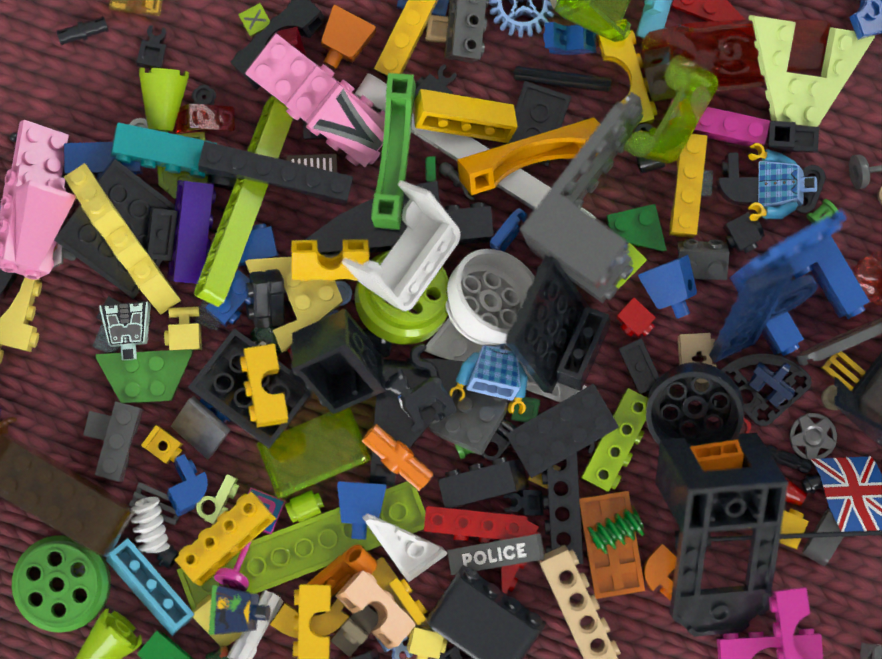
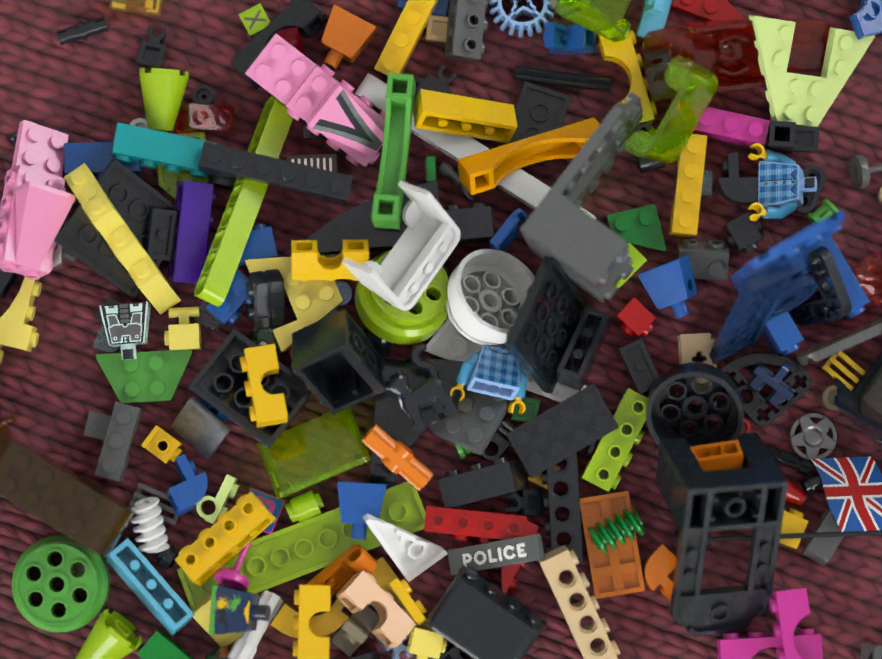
none -> black beam [792,246,852,325]

